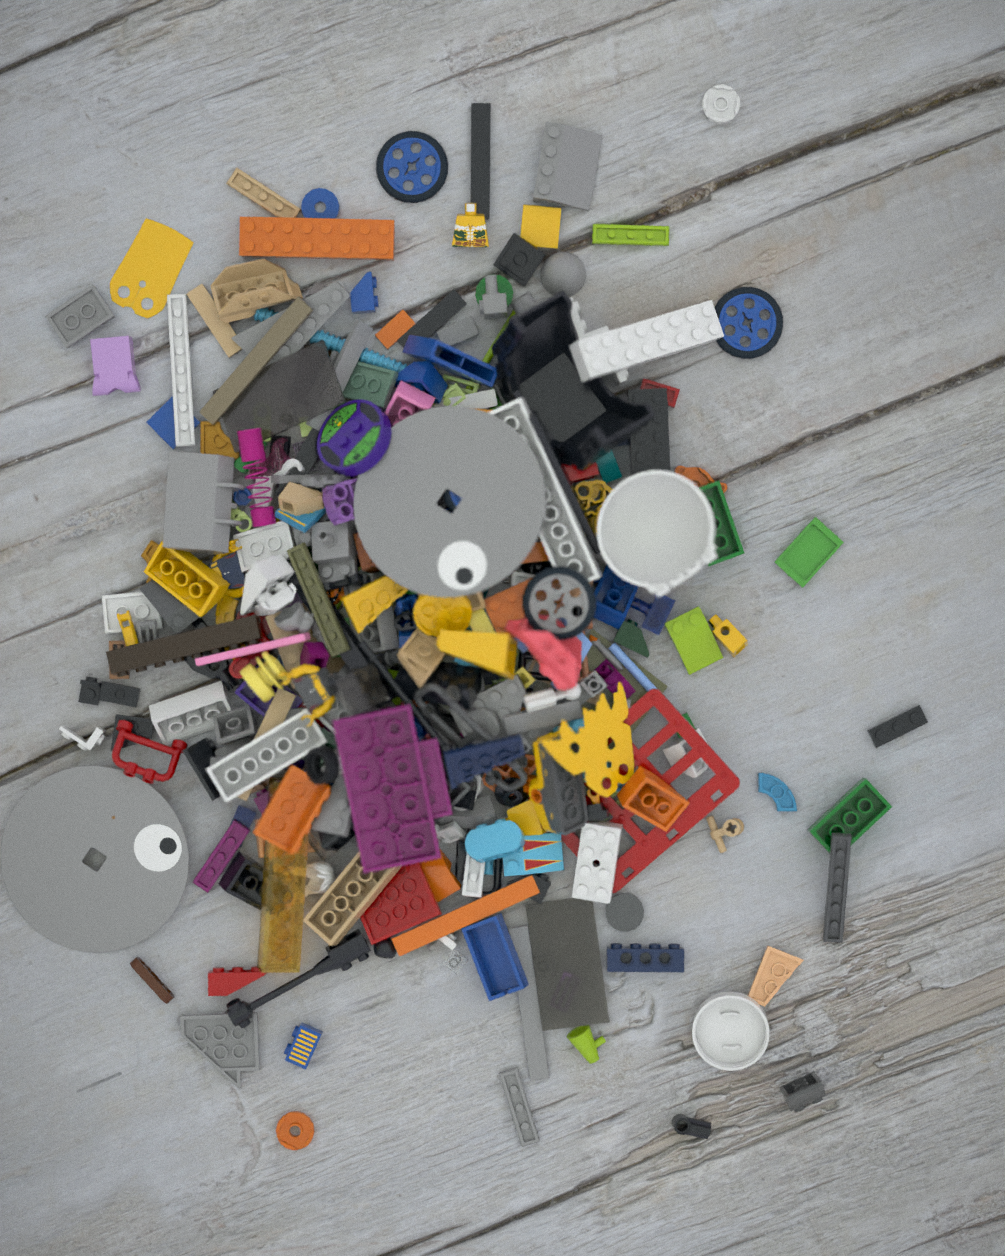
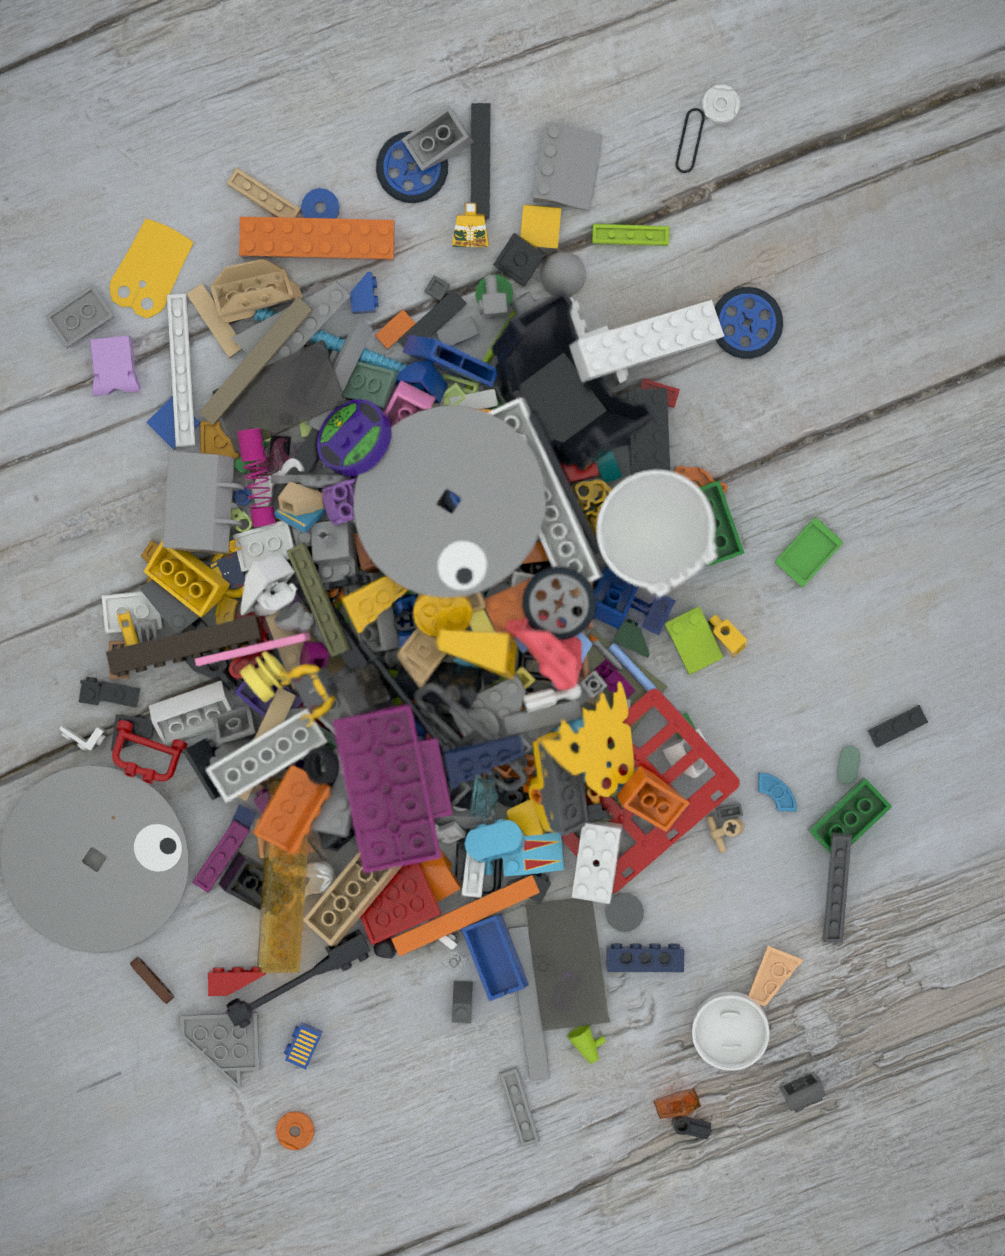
none -> light grey slope [402,106,474,171]
none -> dark grey tile [424,275,450,301]
none -> dark grey slope [452,981,473,1023]
none -> clear light blue slope [470,777,499,819]
none -> clear orange slope [653,1088,701,1119]
none -> black piece [676,108,705,173]
none -> dark grey piece [716,803,743,820]
none -> sand green tile [837,746,860,784]

